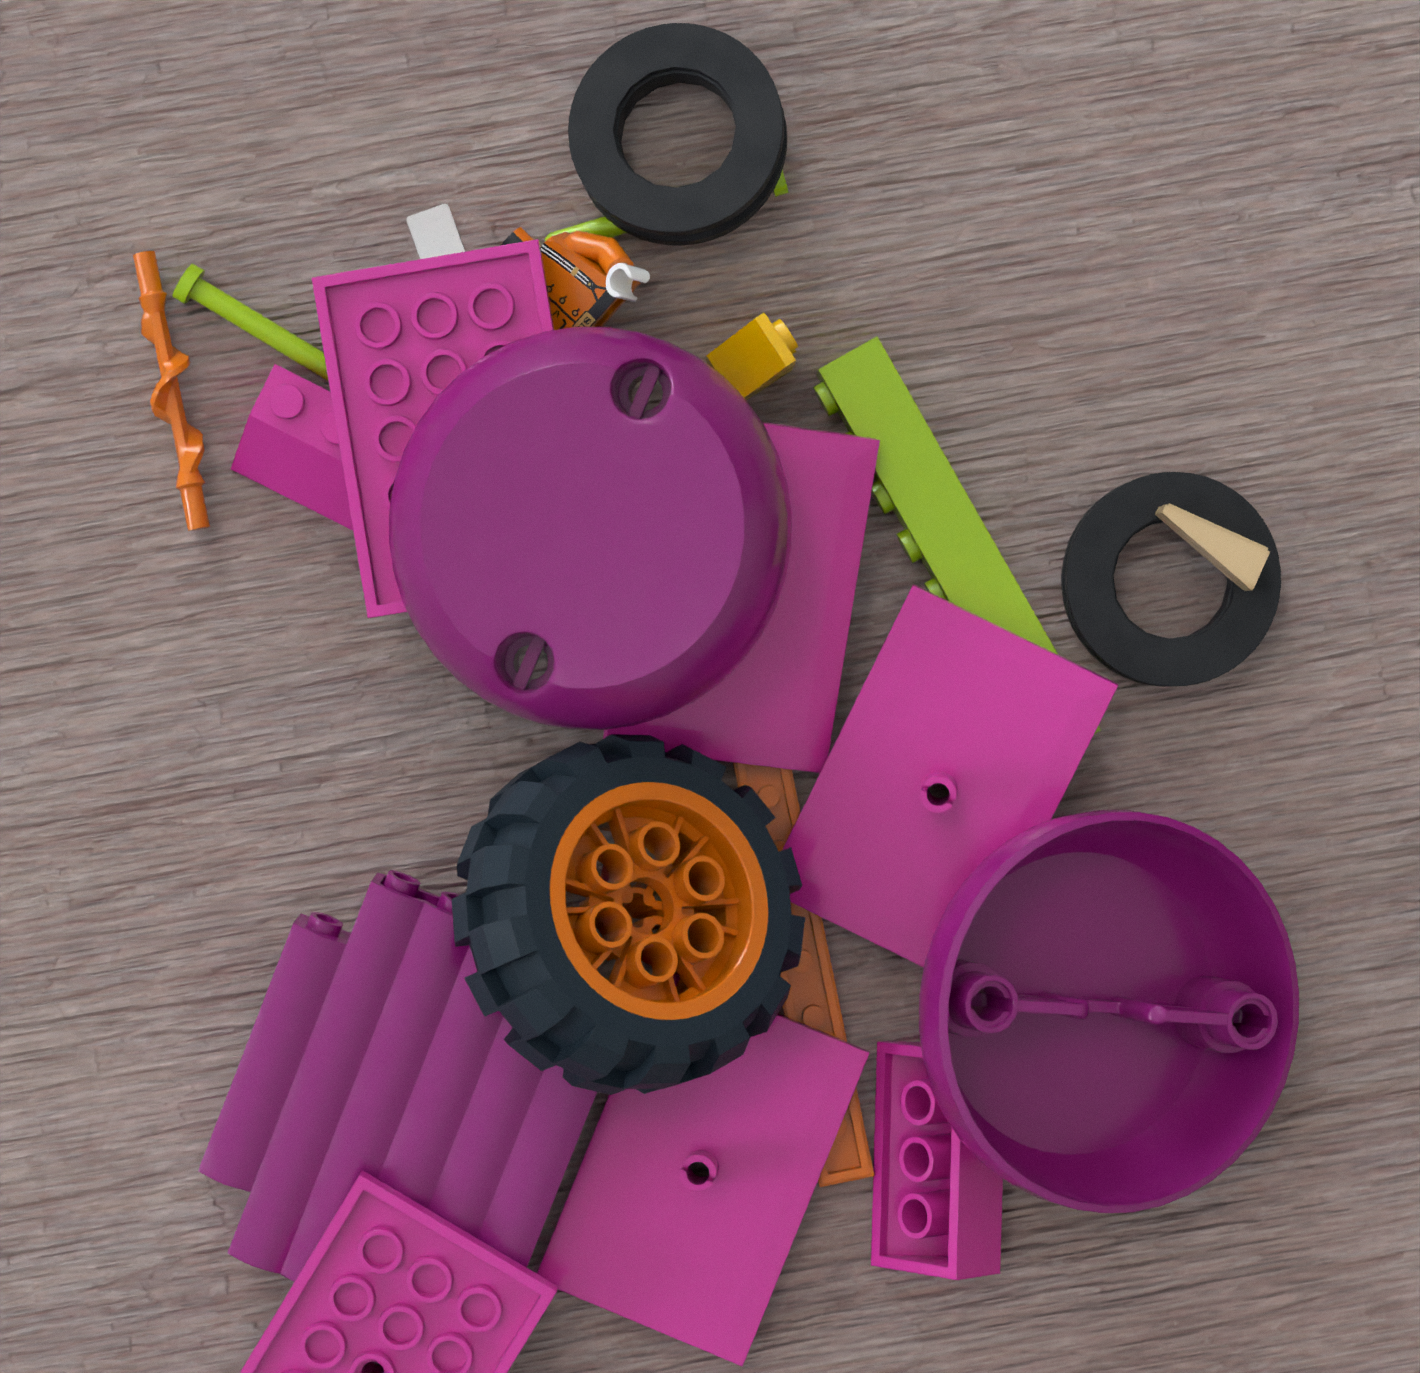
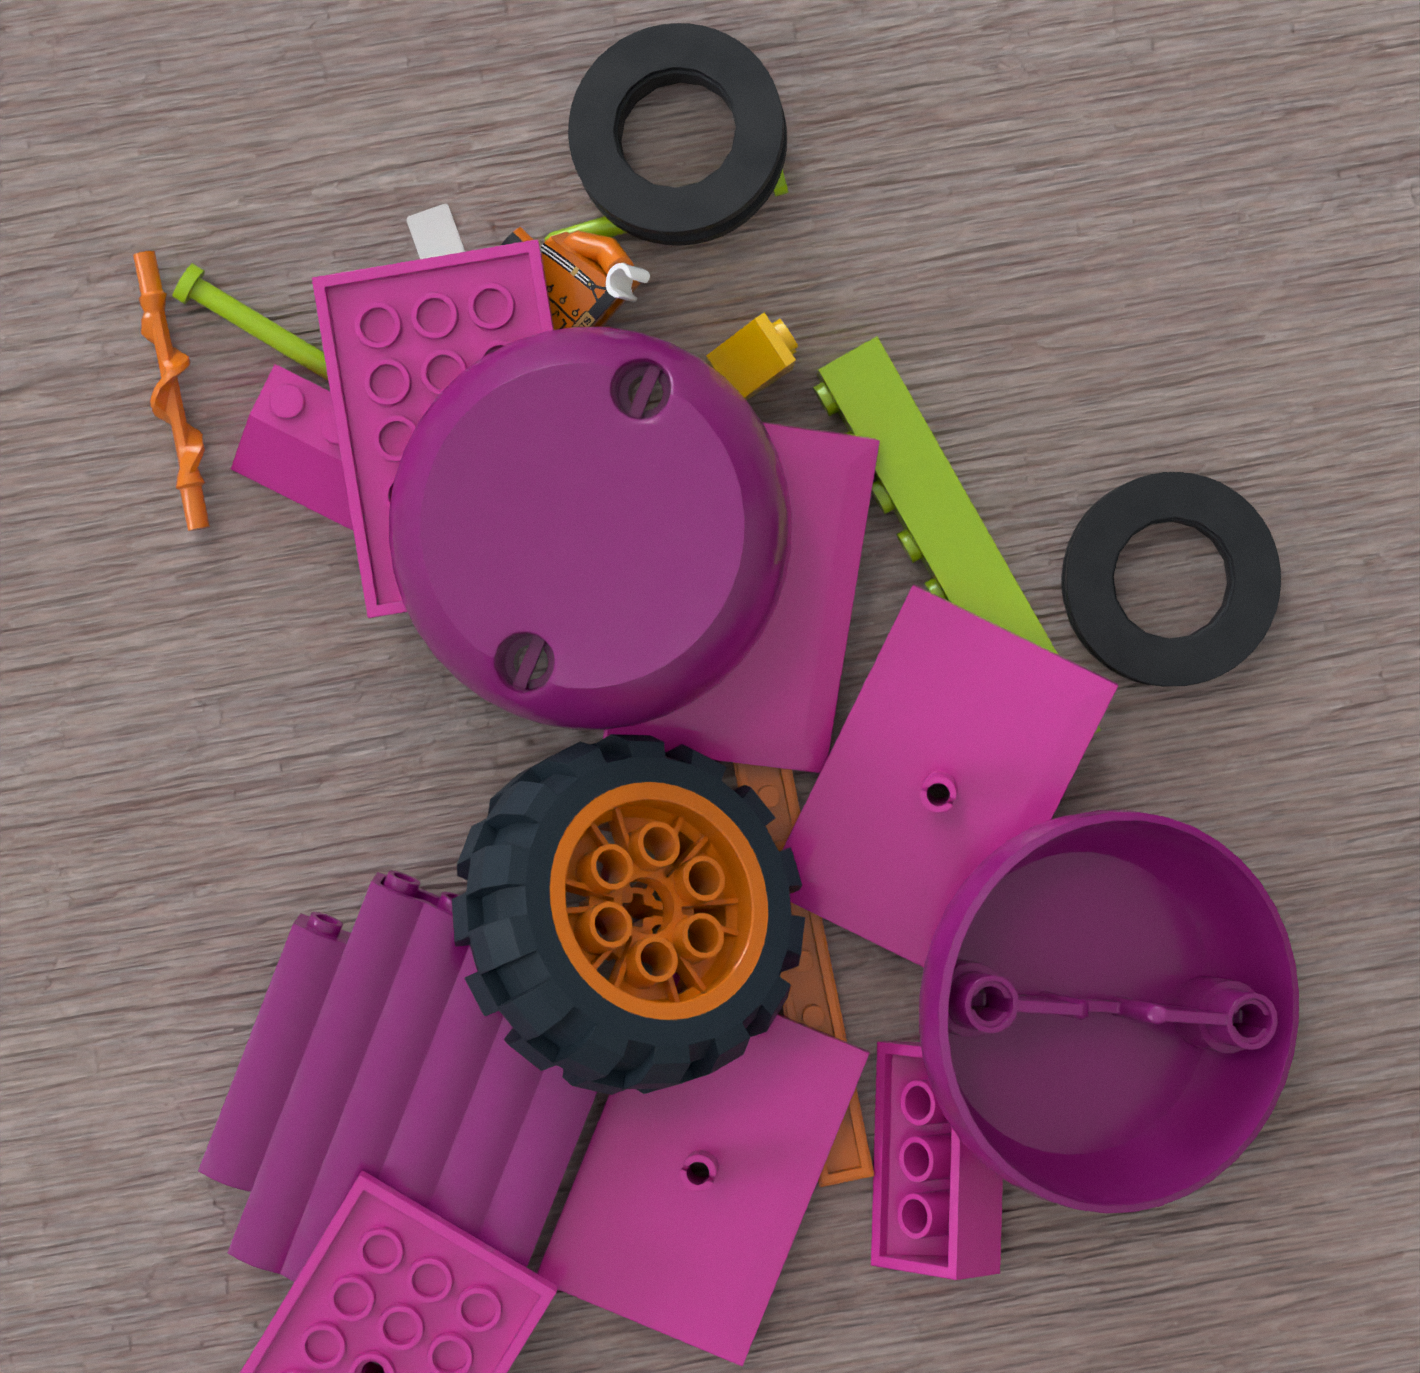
tan slope [1155,503,1270,591] -> none

